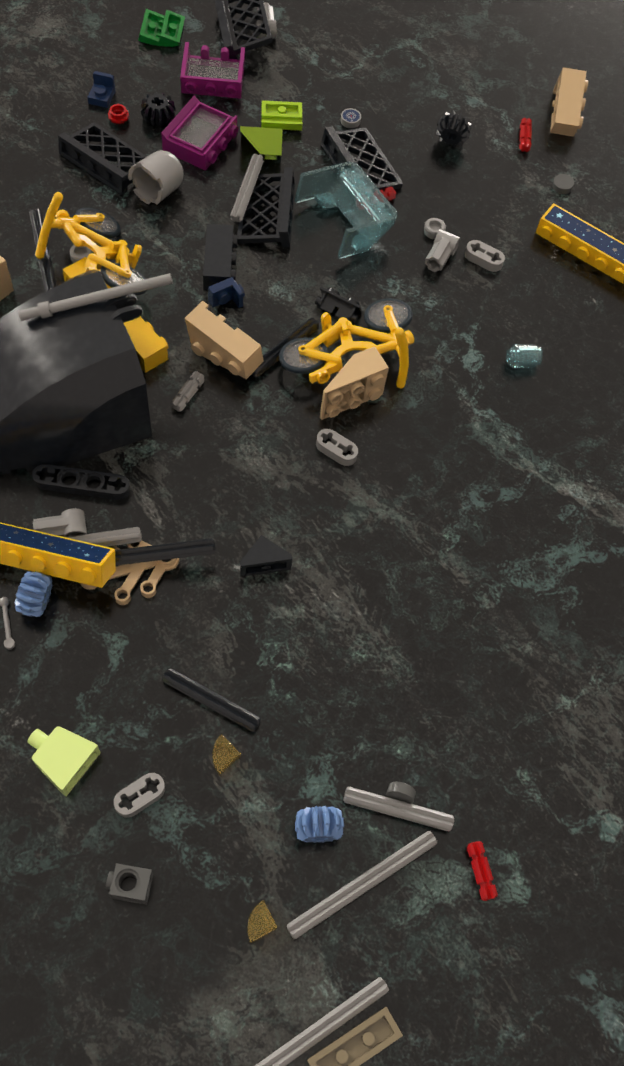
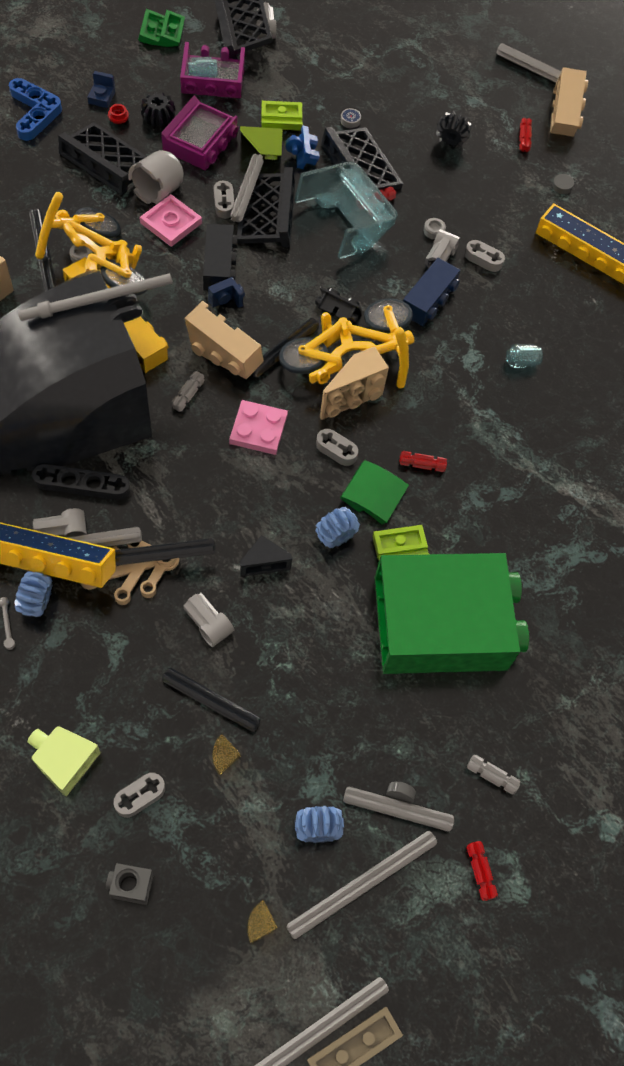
none -> blue beam [9,78,62,141]
none -> bright pink plate [140,194,202,247]
none -> light grey piece [183,593,234,647]
none -> clear light blue brick [188,57,218,78]
none -> light grey beam [214,180,234,219]
none -> bright pink plate [229,400,288,455]
none -> blue hips [285,125,320,169]
none -> medium blue gear [315,507,360,548]
none -> green slope [340,460,409,525]
none -> lime plate [372,525,429,560]
none -> green brick [375,553,529,674]
none -> red axle [399,451,447,472]
none -> dark blue brick [400,258,460,326]
none -> light grey axle [467,755,521,794]
none -> light grey axle [496,43,561,83]

